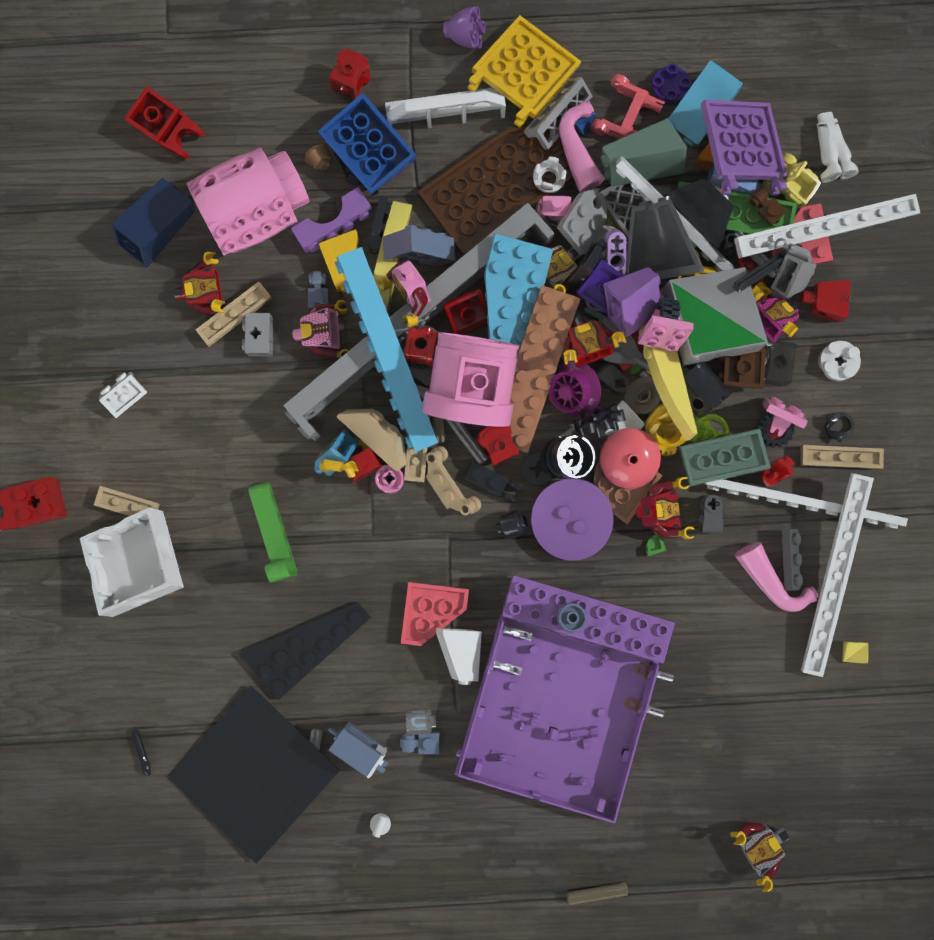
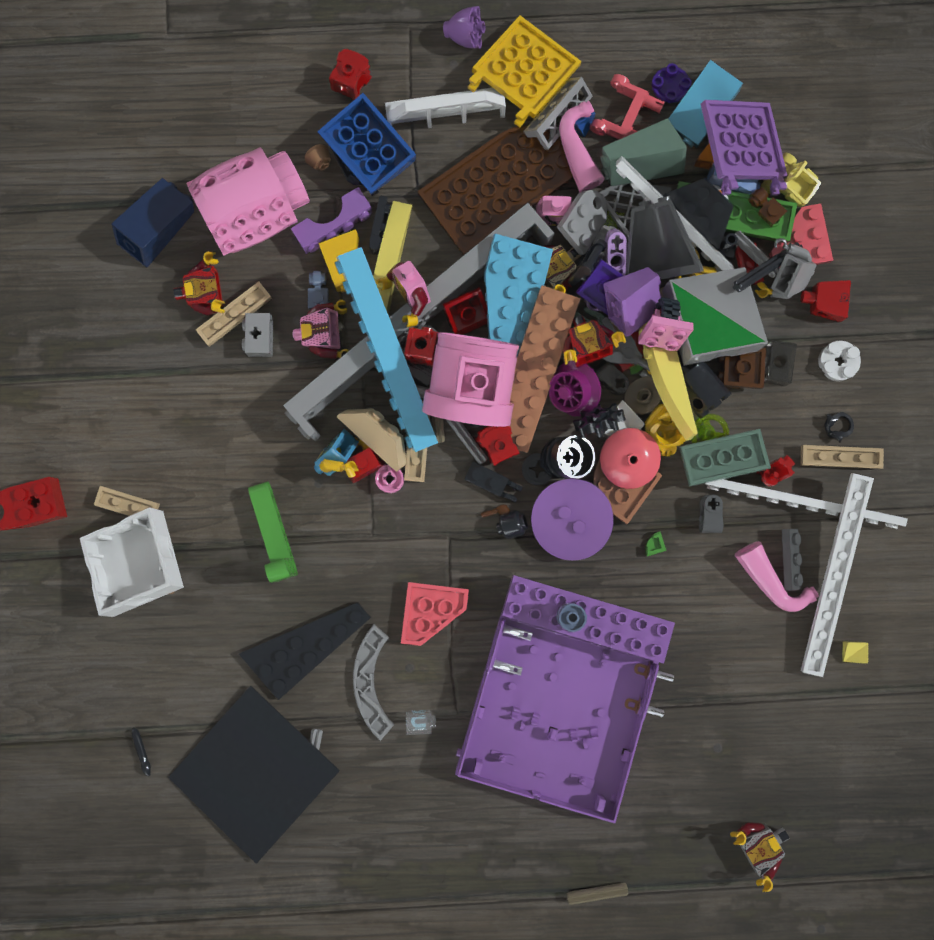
white bracket [99,371,147,418] -> none
red brick [124,86,205,160] -> none
sand blue piece [328,721,388,778] -> none
white plate [370,813,391,838] -> none
sand blue wedge [383,225,455,266] -> none
sand blue plate [400,732,439,754] -> none
tan plate [425,446,481,515] -> none
white slope [436,628,482,685] -> none
white piece [533,157,566,193] -> none
torso [636,477,694,540] -> none
white plate [734,194,920,259] -> none
torso [752,286,799,343] -> none
plate [756,396,808,448] -> none
white piece [817,112,859,183] -> none
none -> light grey tile [353,624,394,741]
none -> reddish brown hand [481,504,510,518]

